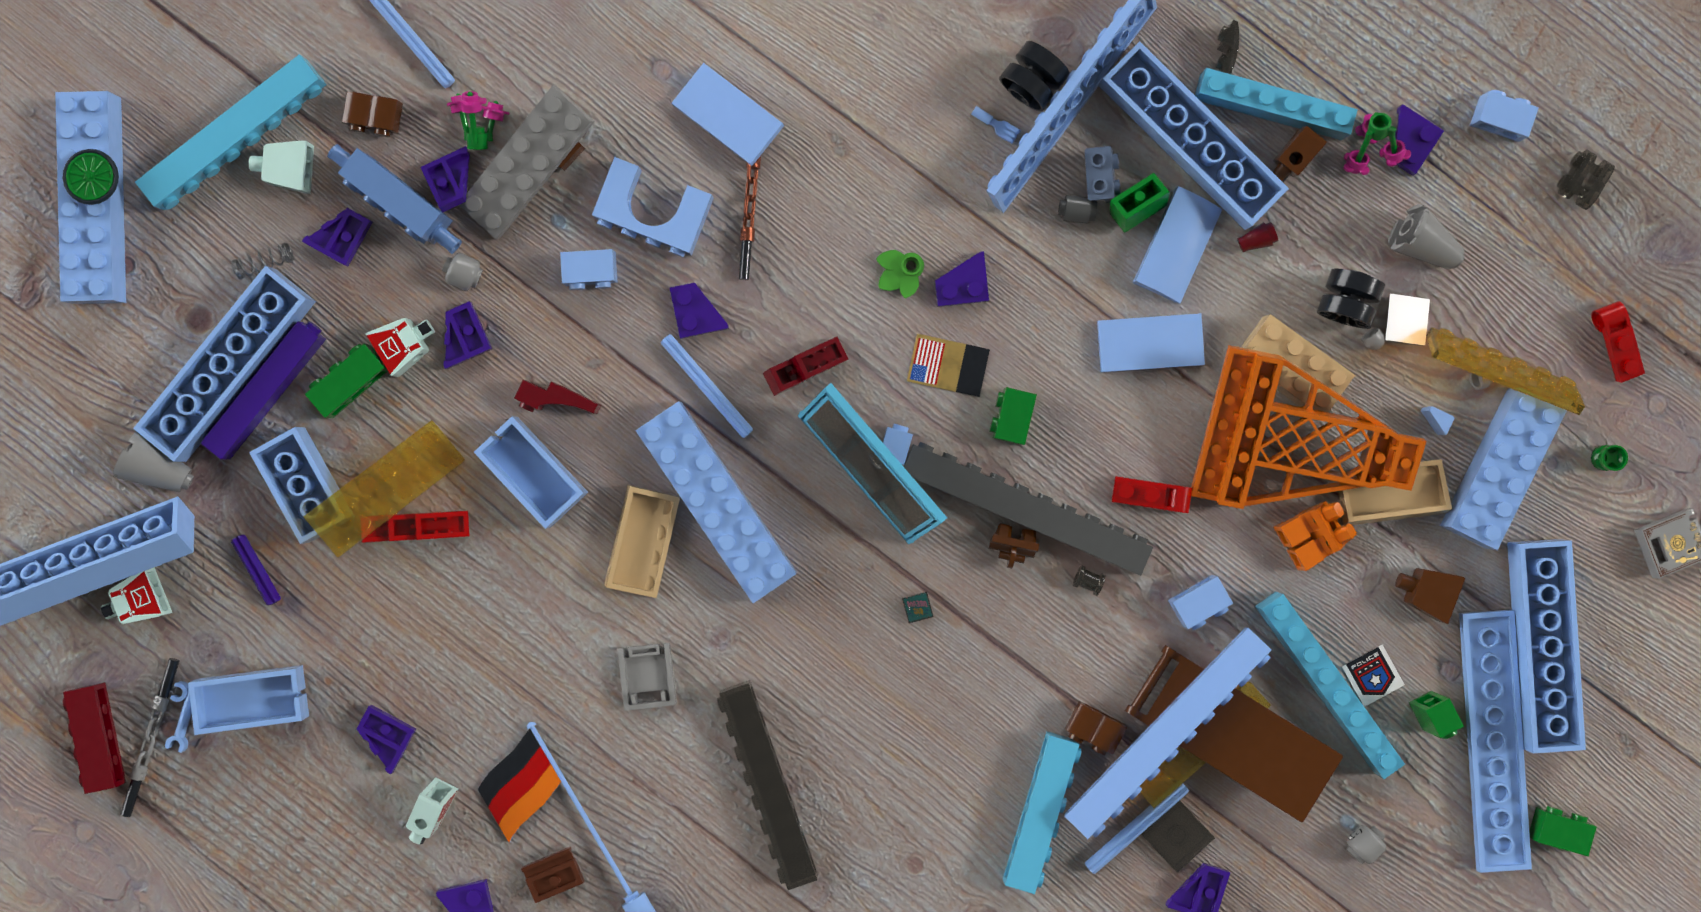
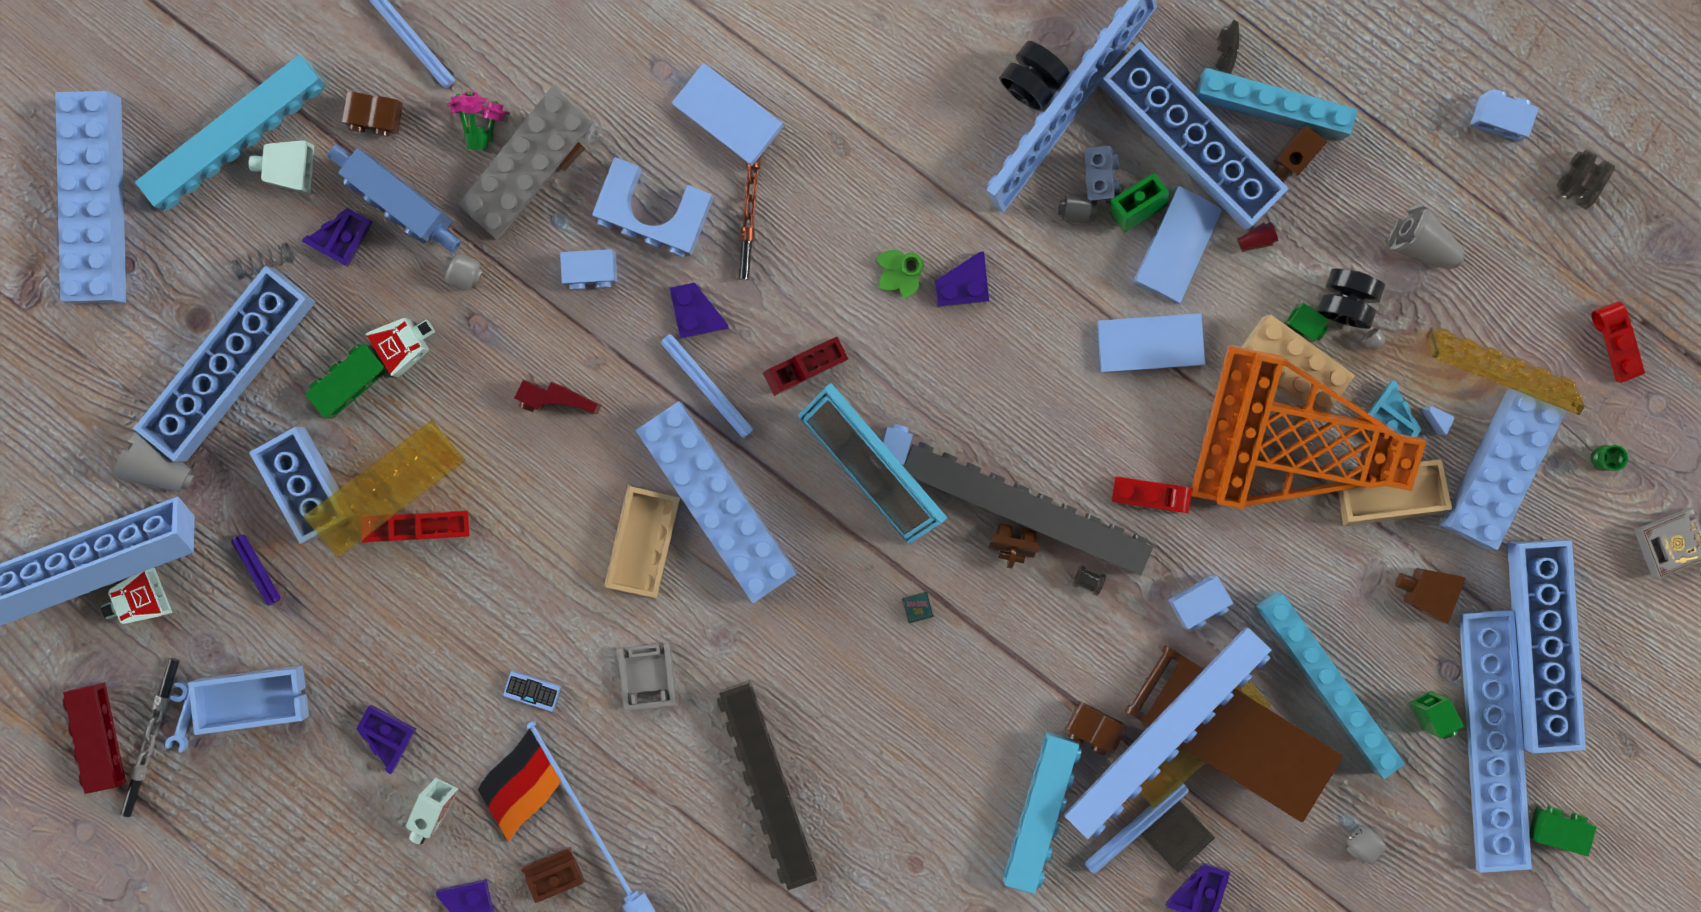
green wheel [63,149,119,205] -> none
dark purple brick [201,321,326,460] -> none
dark purple wing [420,146,470,213] -> none
dark purple wing [443,301,492,369] -> none
light blue piece [474,416,588,529] -> none
sticker [907,334,990,397] -> none
light blue piece [971,106,1020,144] -> none
green brick [989,387,1037,445] -> none
orange hips [1273,501,1357,571] -> none
sticker [1342,645,1405,707] -> none
plant [1343,112,1411,175] -> none
white sticker [1385,294,1430,345] -> none
dark purple wing [1395,104,1444,176] -> none
light grey hinge [1470,368,1494,390] -> none
none -> tile [503,670,561,712]
none -> green brick [1284,302,1329,343]
none -> medium azure wing [1368,380,1421,437]

